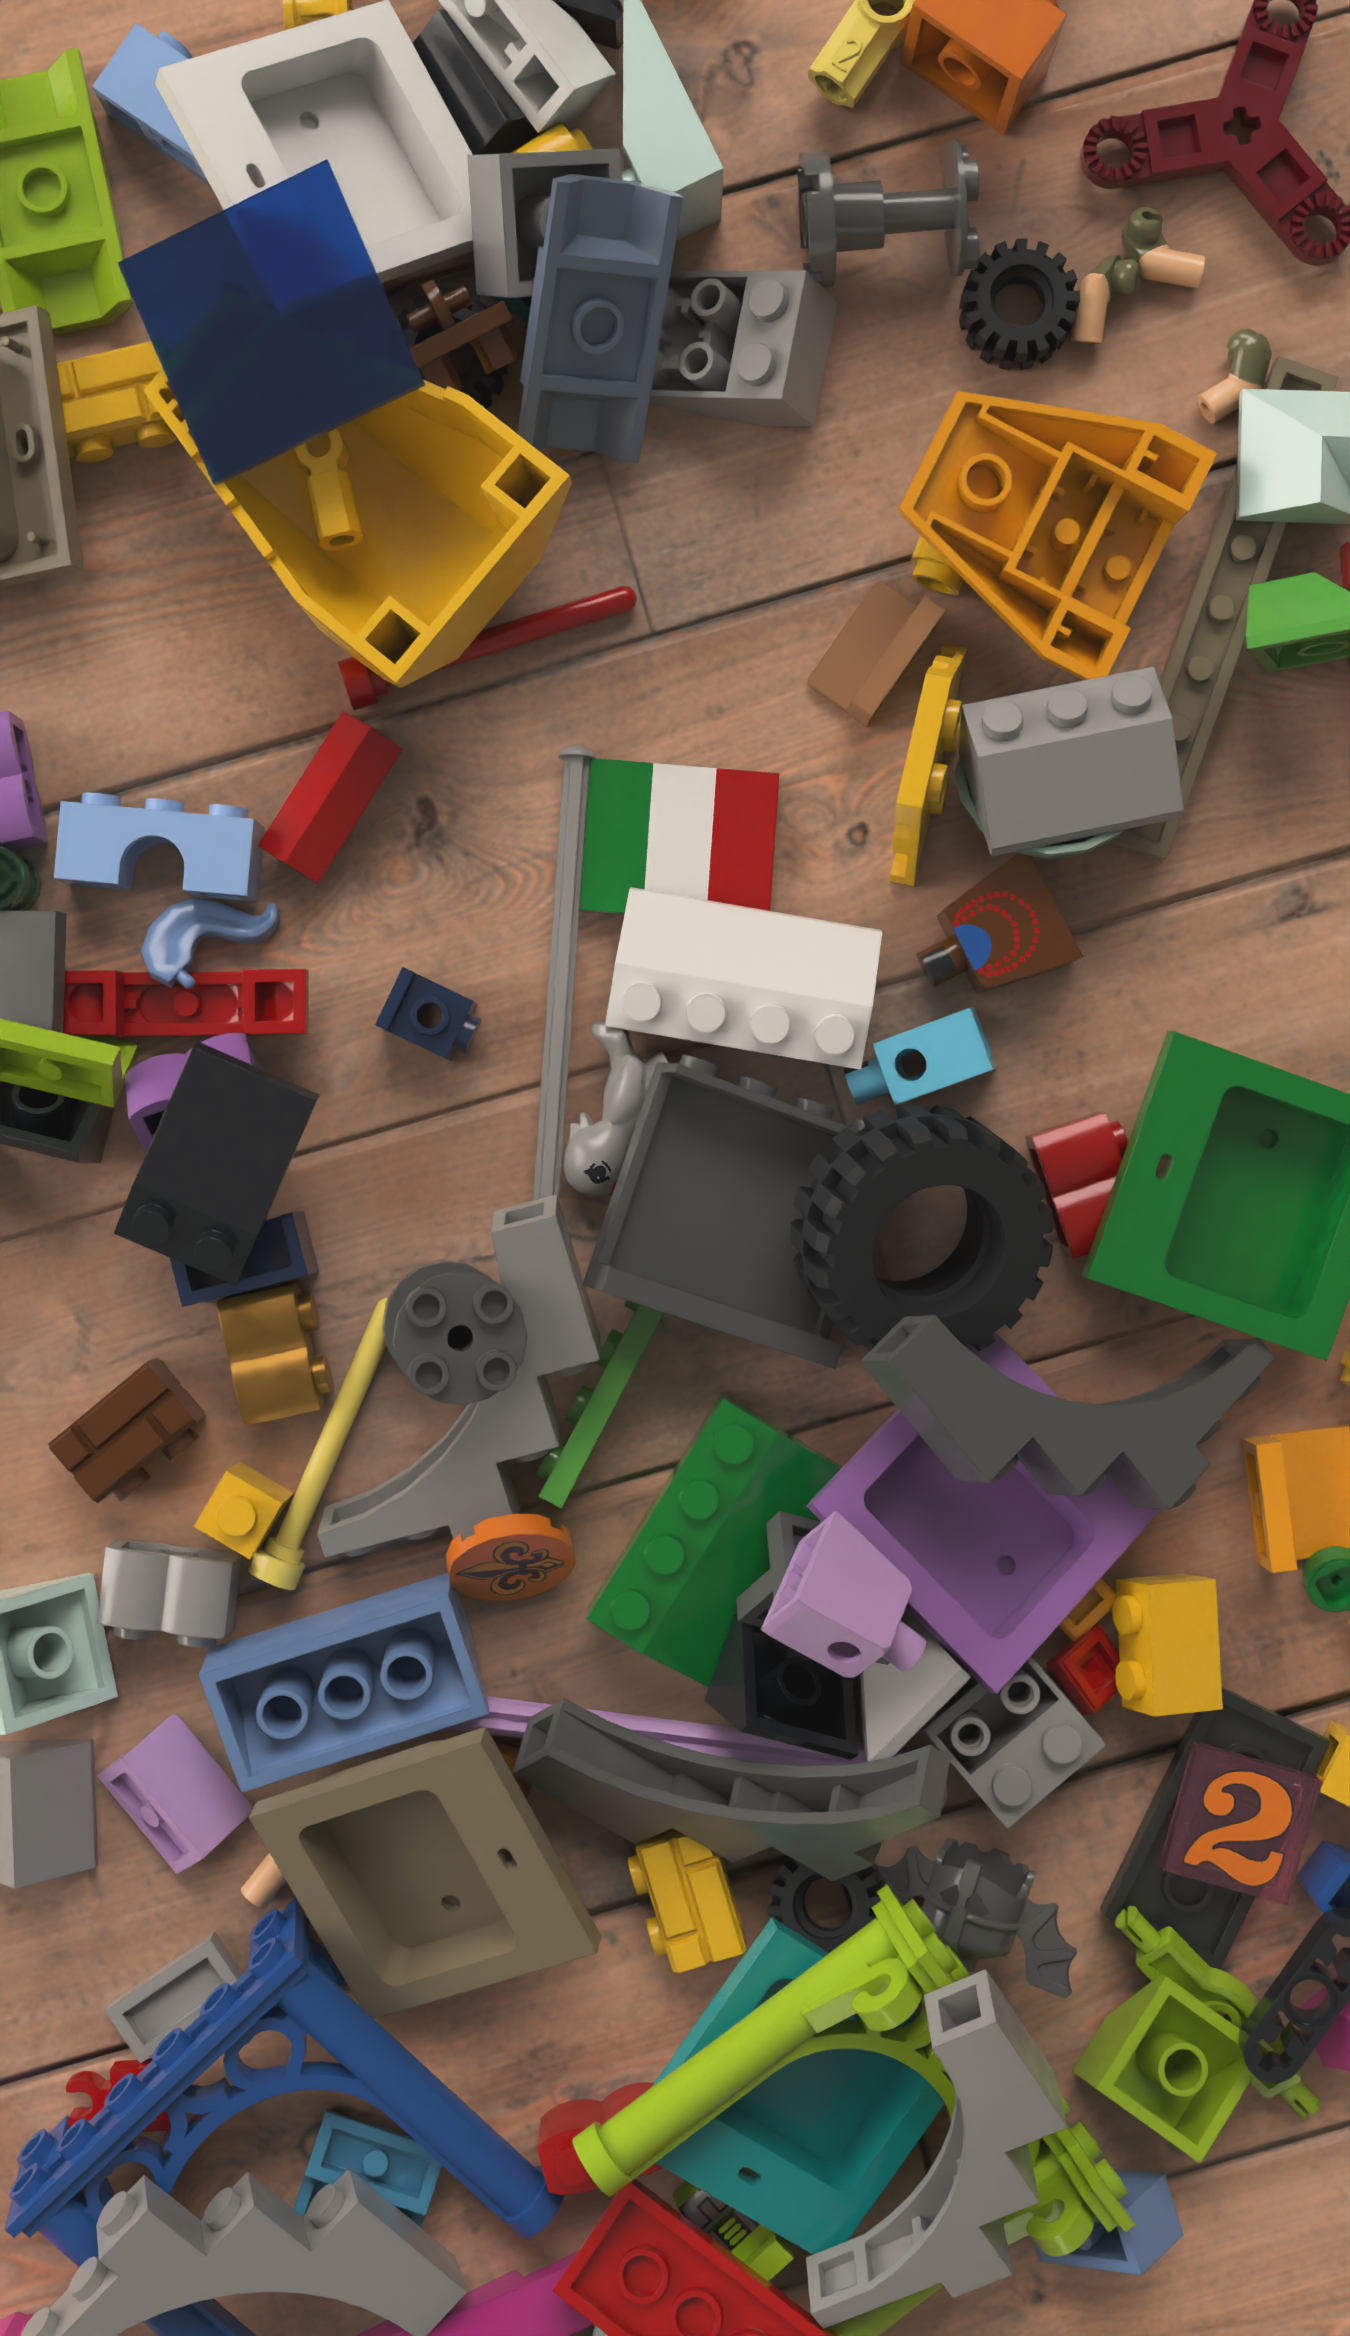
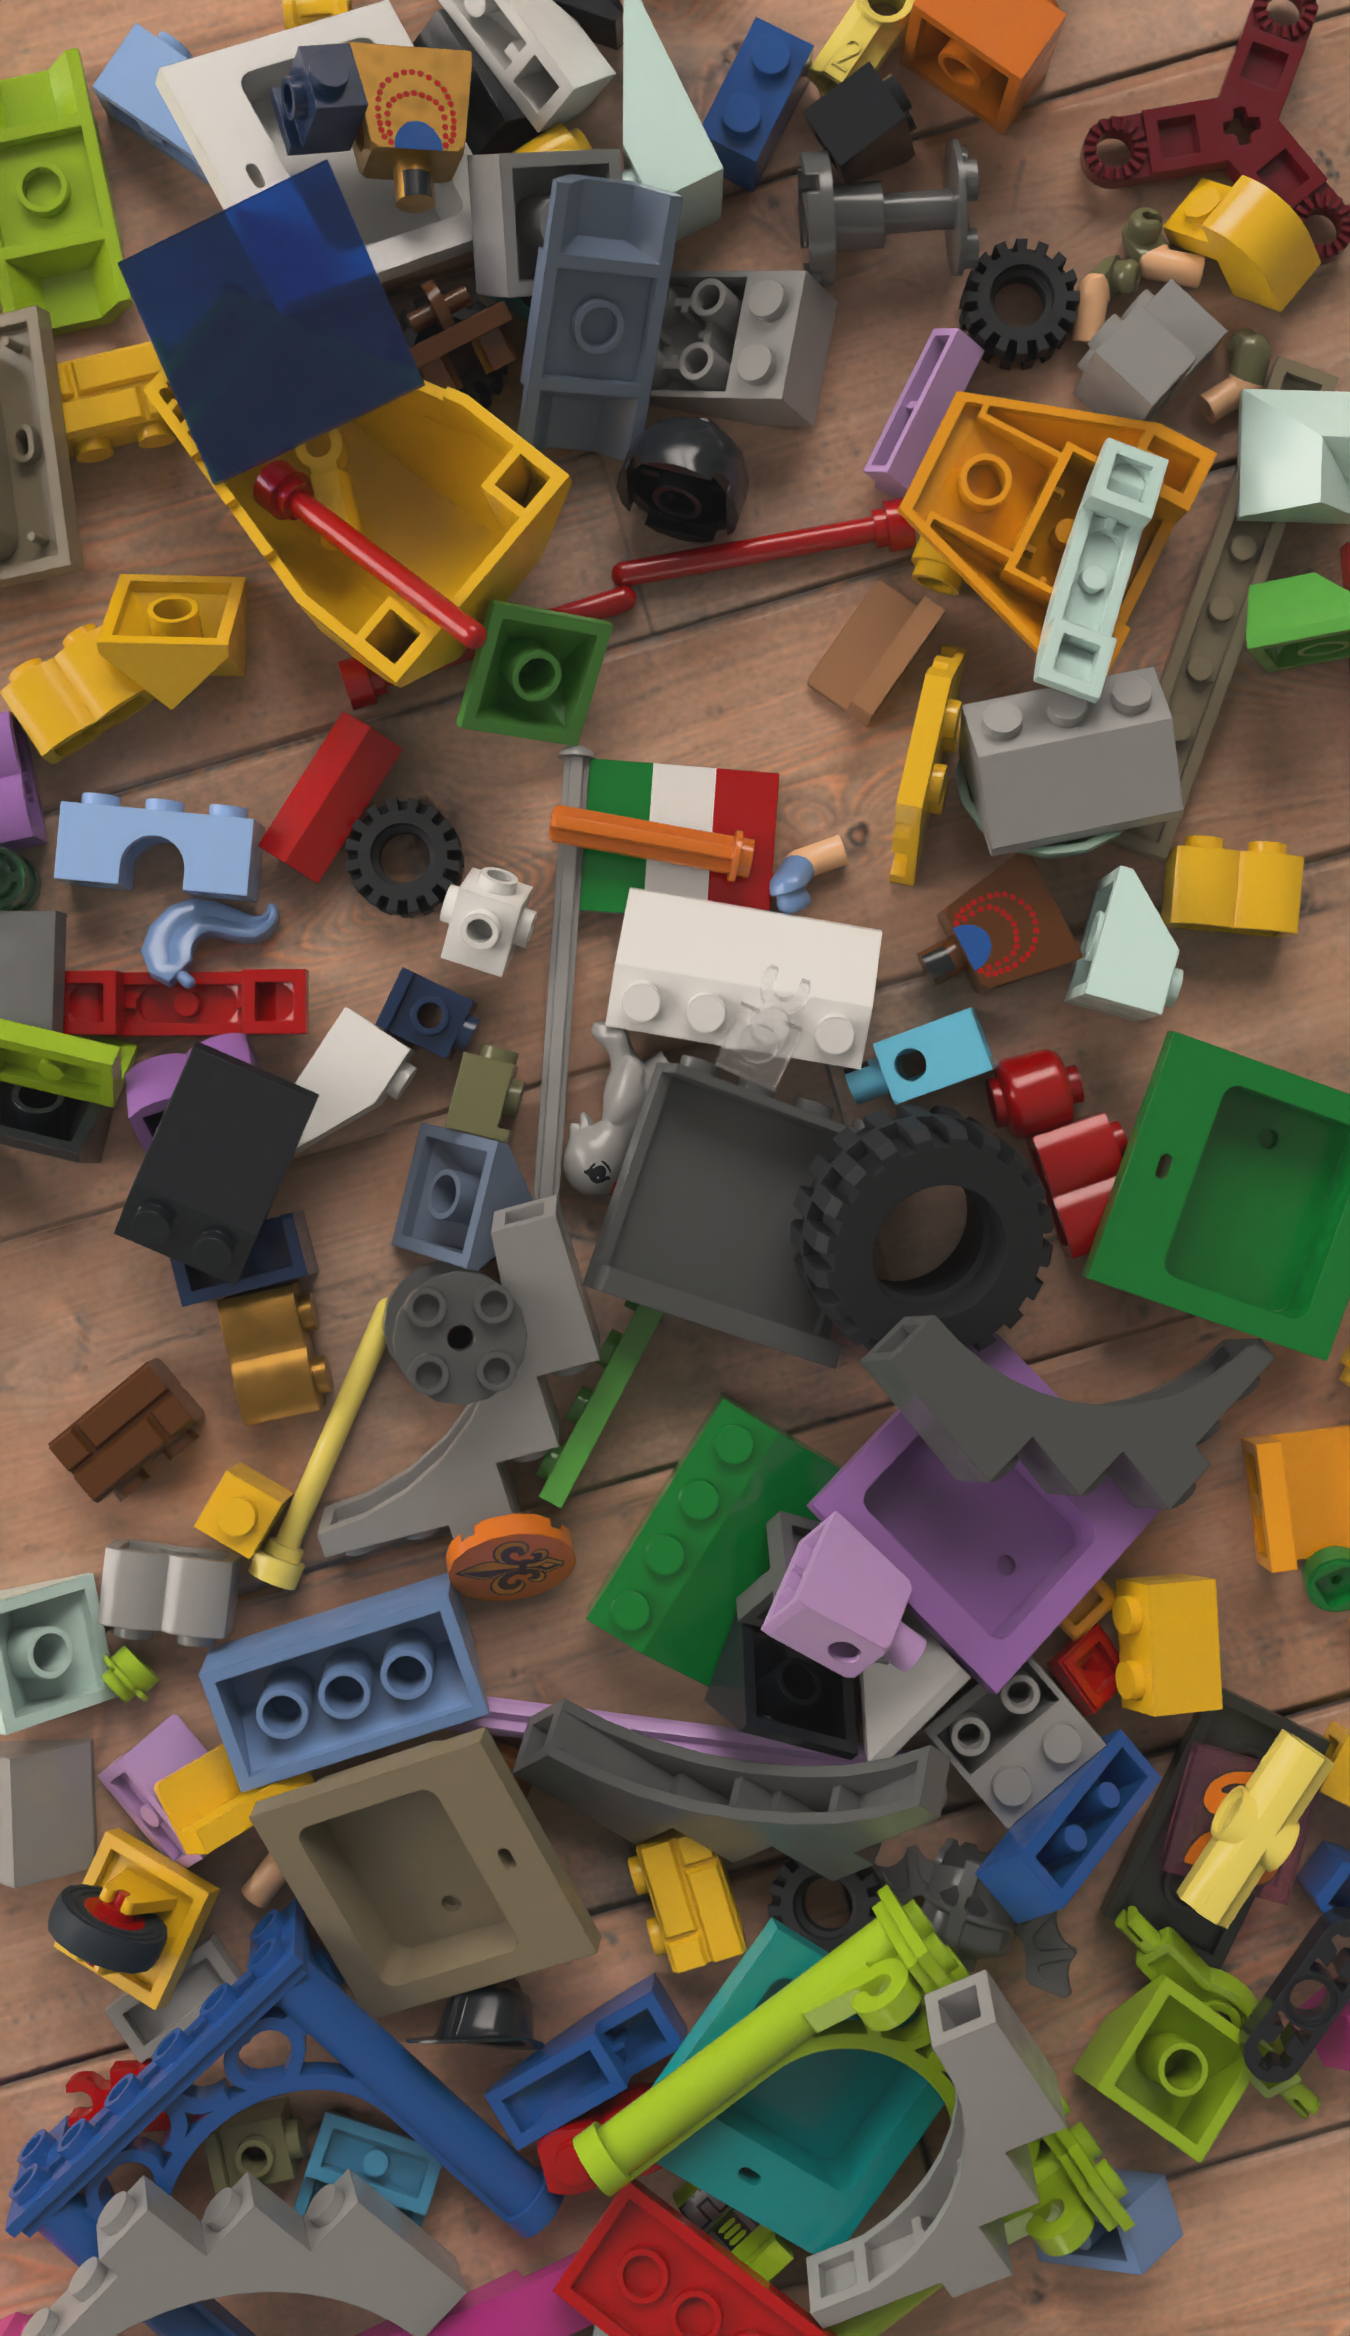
none -> yellow brick [0,623,156,765]
none -> yellow plate [48,1827,221,2011]
none -> yellow slope [96,574,248,710]
none -> lime plate [101,1644,160,1704]
none -> yellow panel [154,1743,315,1855]
none -> olive brick [203,2097,308,2195]
none -> red piece [253,460,487,649]
none -> dark blue brick [270,43,368,156]
none -> white slope [294,1006,418,1156]
none -> black tyre [345,797,464,918]
none -> pearl gold torso [347,42,472,213]
none -> sand blue slope [391,1122,534,1271]
none -> black piece [406,1978,545,2050]
none -> white brick [440,867,537,977]
none -> olive brick [444,1044,525,1143]
none -> bright green slope [456,599,613,746]
none -> blue slope [484,1973,687,2151]
none -> orange axle [549,805,755,882]
none -> red piece [611,497,916,587]
none -> black cylinder [616,417,749,543]
none -> blue brick [702,17,814,193]
none -> clear plate [715,964,811,1092]
none -> medium blue arm [769,835,848,914]
none -> black slope [804,61,917,183]
none -> lavender piece [863,328,985,498]
none -> blue brick [975,1729,1163,1924]
none -> red head [985,1049,1084,1139]
none -> light aqua slope [1033,437,1169,703]
none -> light aqua slope [1064,866,1183,1022]
none -> light grey brick [1073,278,1228,421]
none -> yellow brick [1161,835,1304,938]
none -> yellow brick [1162,175,1321,312]
none -> light yellow piece [1176,1729,1335,1929]

